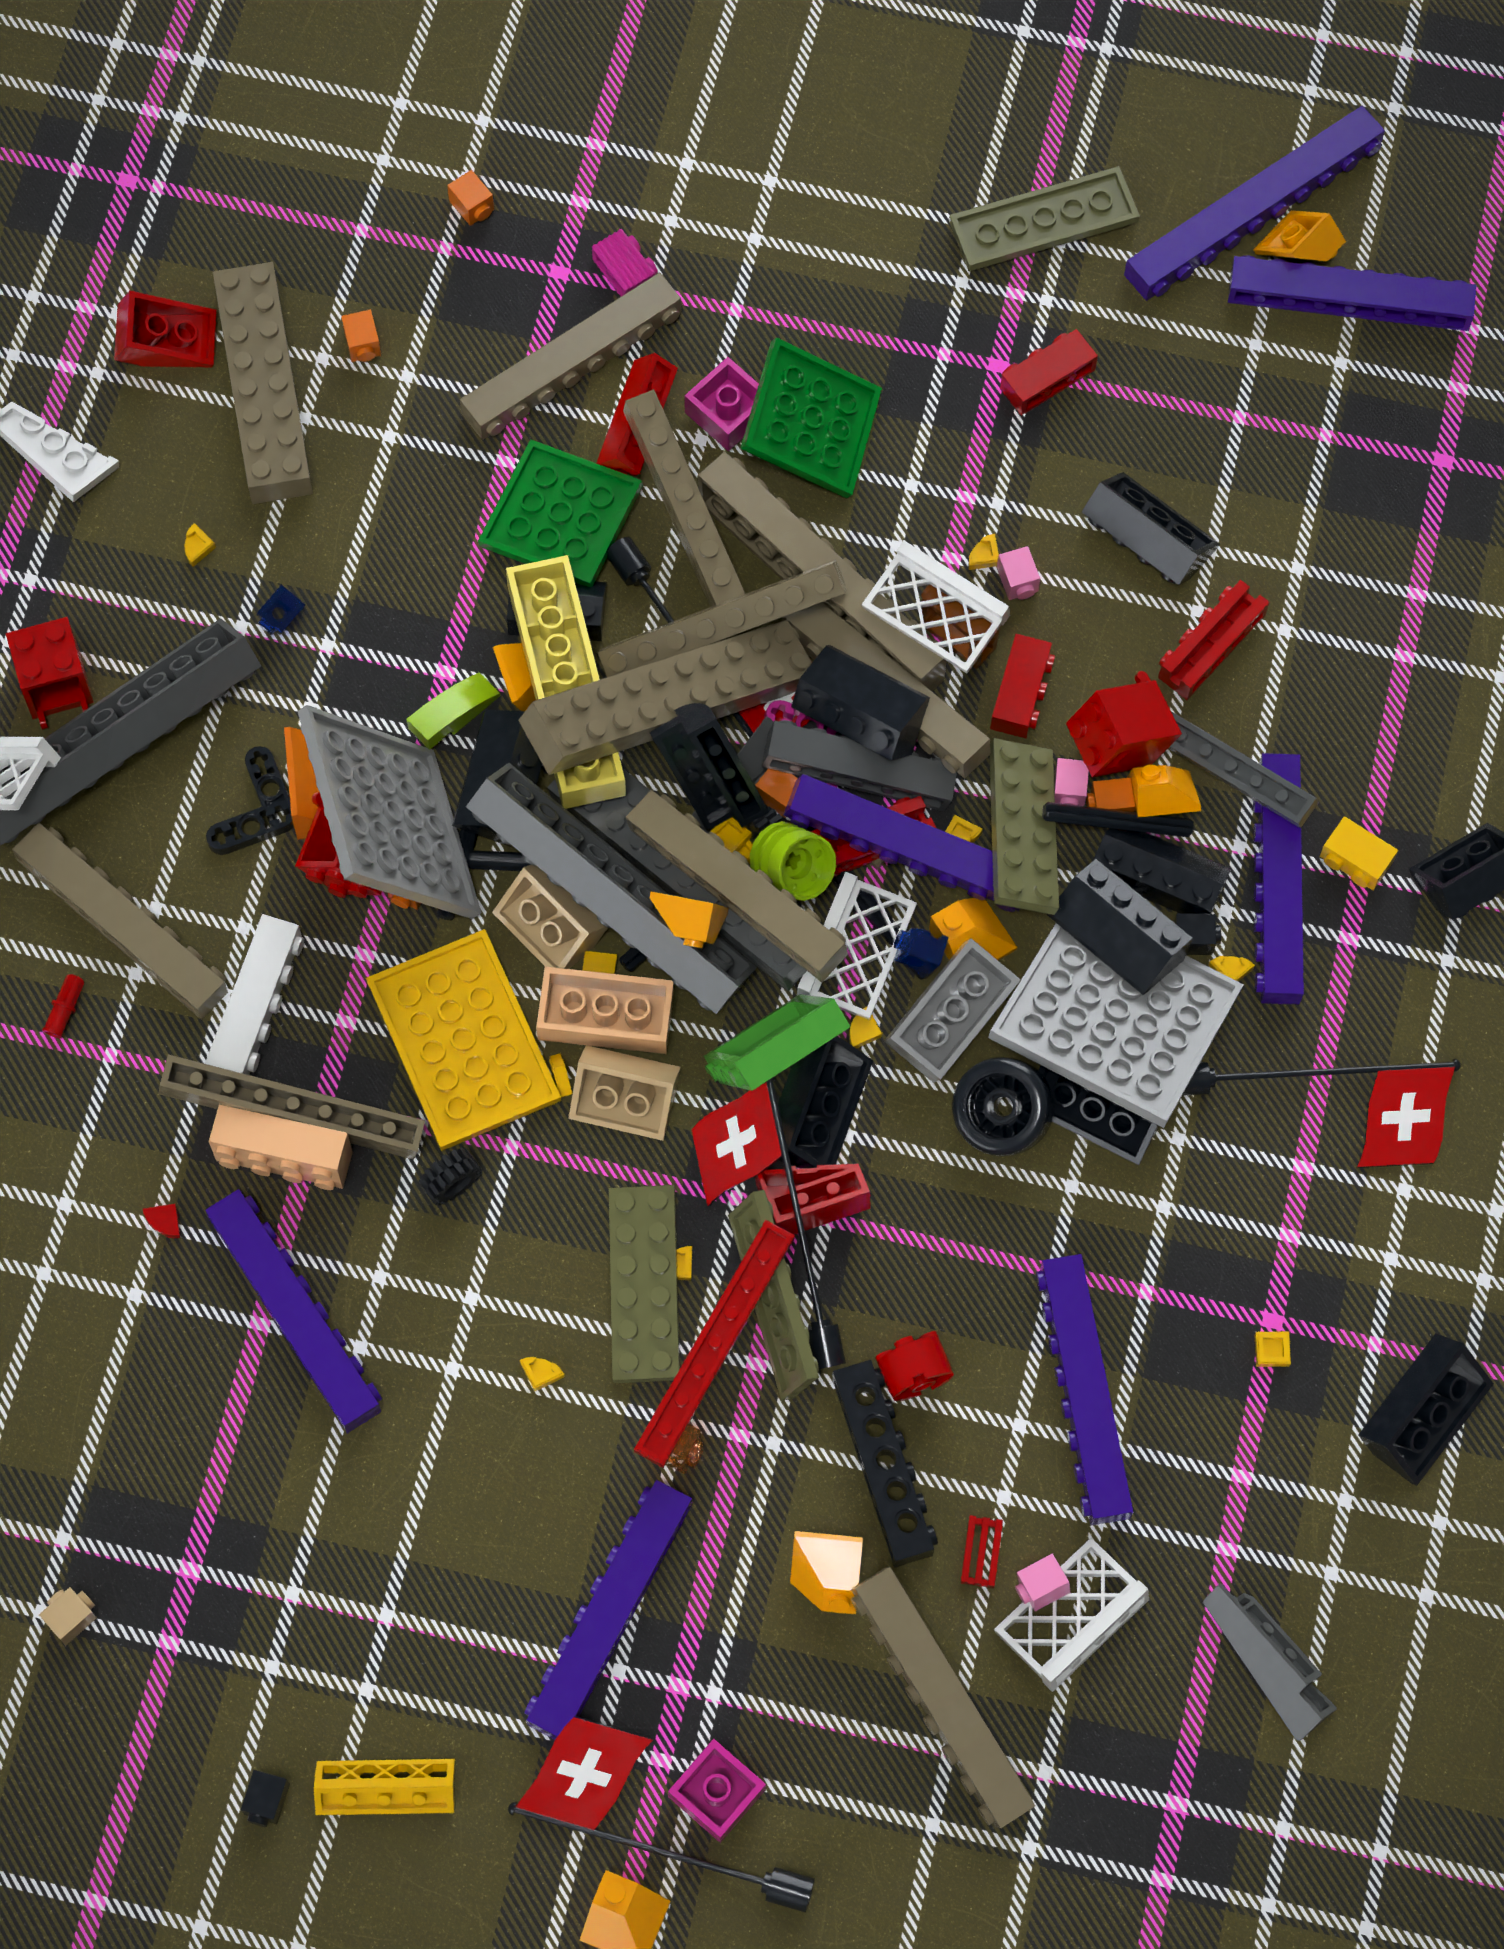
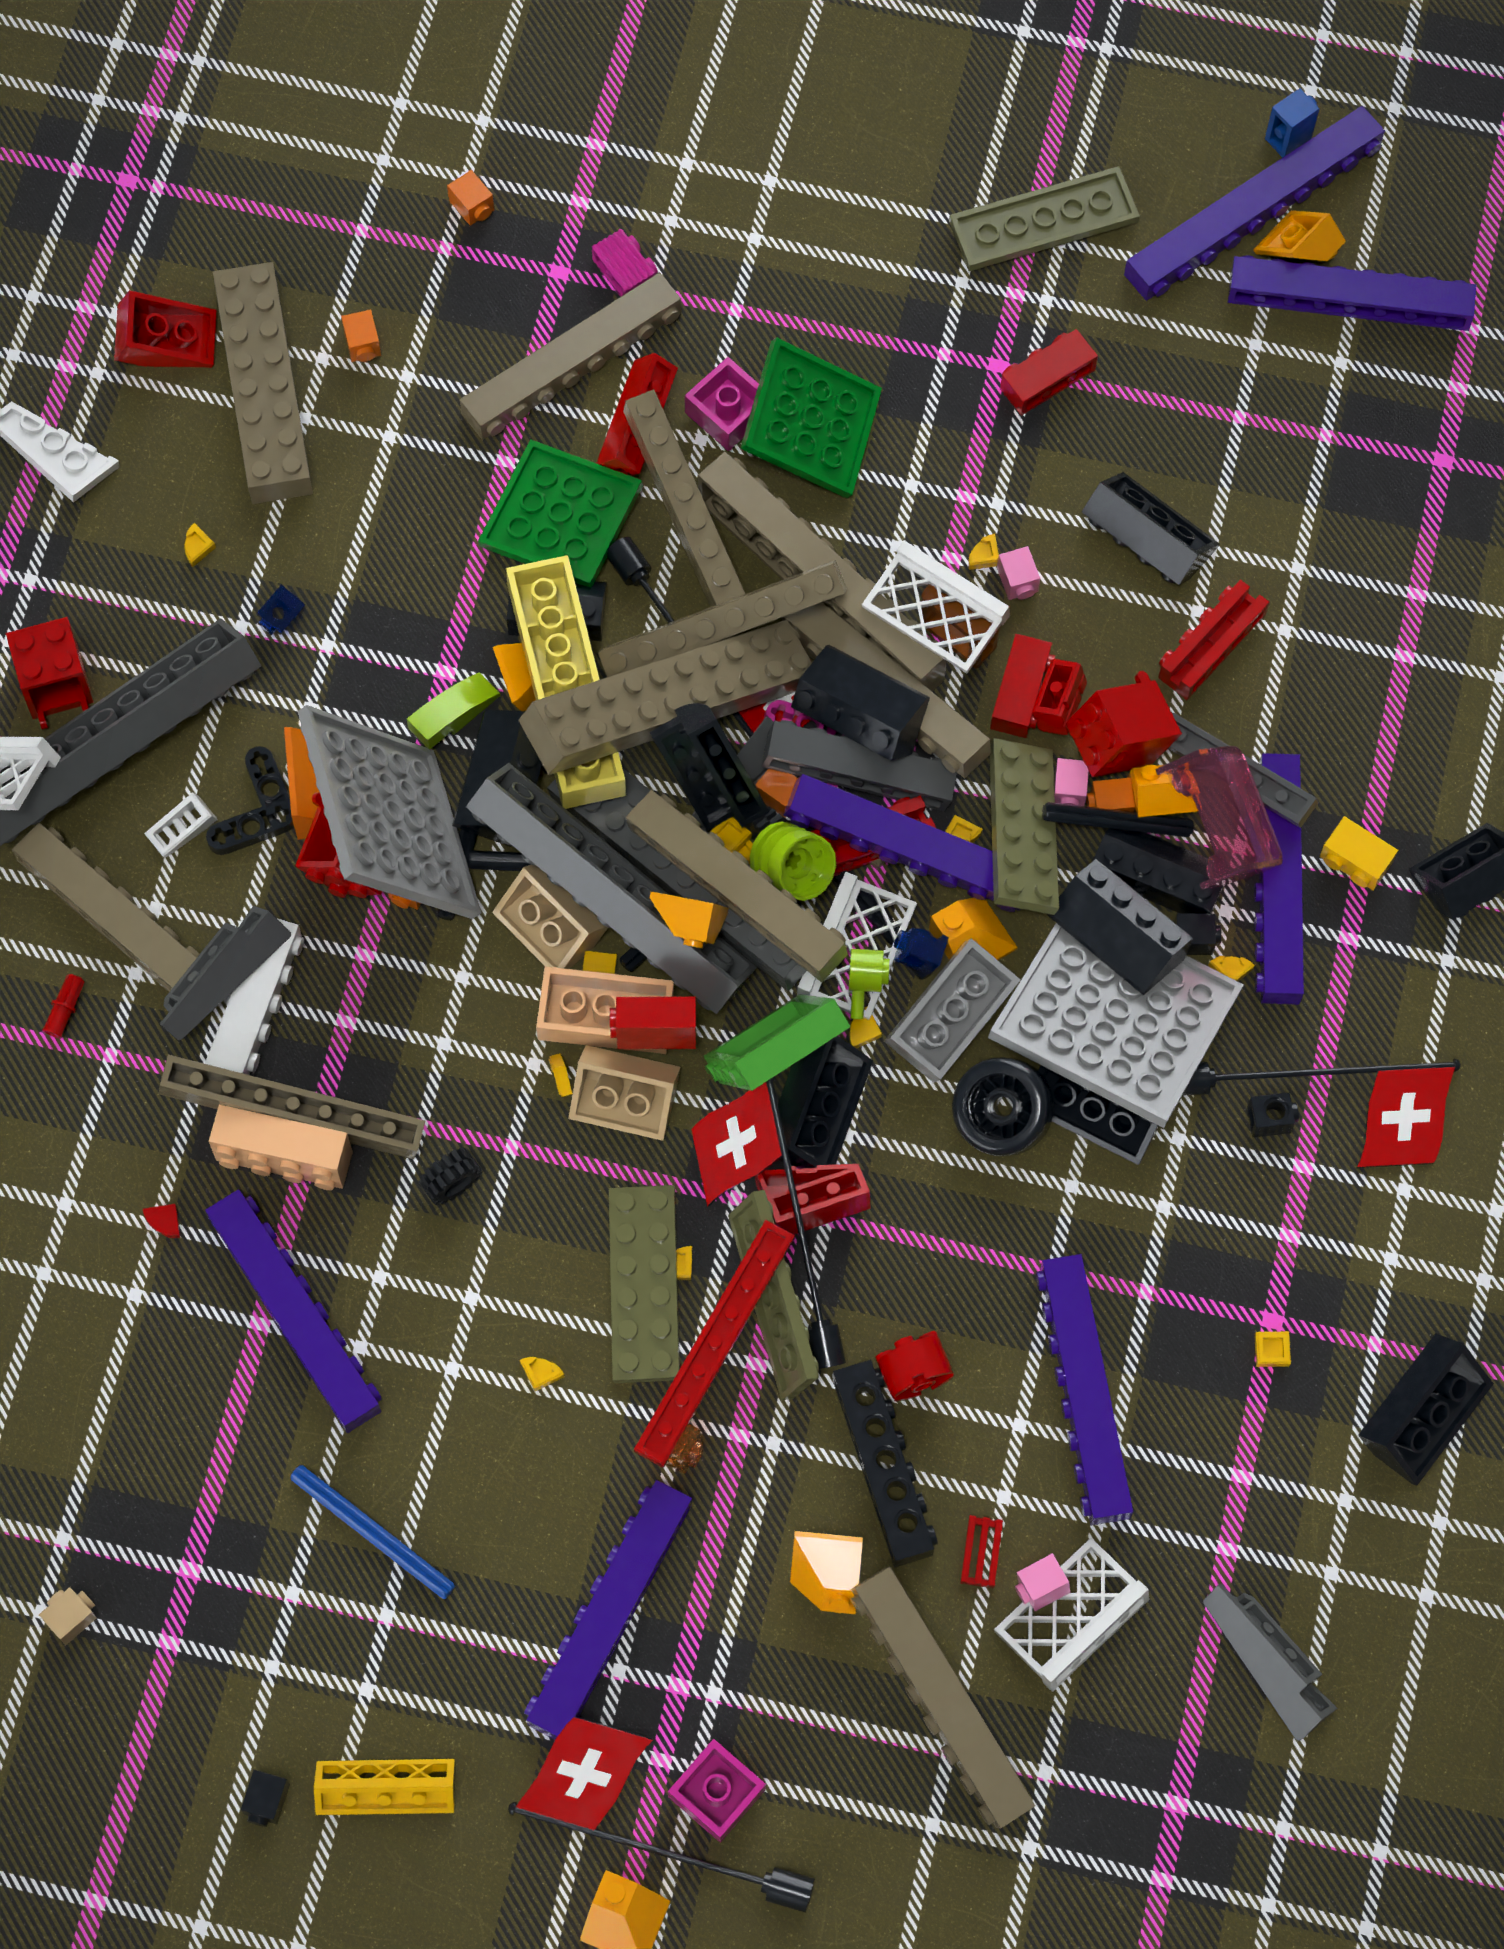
yellow plate [366,929,561,1151] -> none
none -> white slope [144,792,218,858]
none -> dark grey wedge [160,906,291,1040]
none -> blue axle [290,1465,455,1599]
none -> red brick [610,996,696,1049]
none -> lime piece [849,949,890,1019]
none -> red brick [1032,659,1087,735]
none -> clear pink windscreen [1155,746,1283,890]
none -> black brick [1247,1092,1299,1138]
none -> blue brick [1265,88,1319,158]

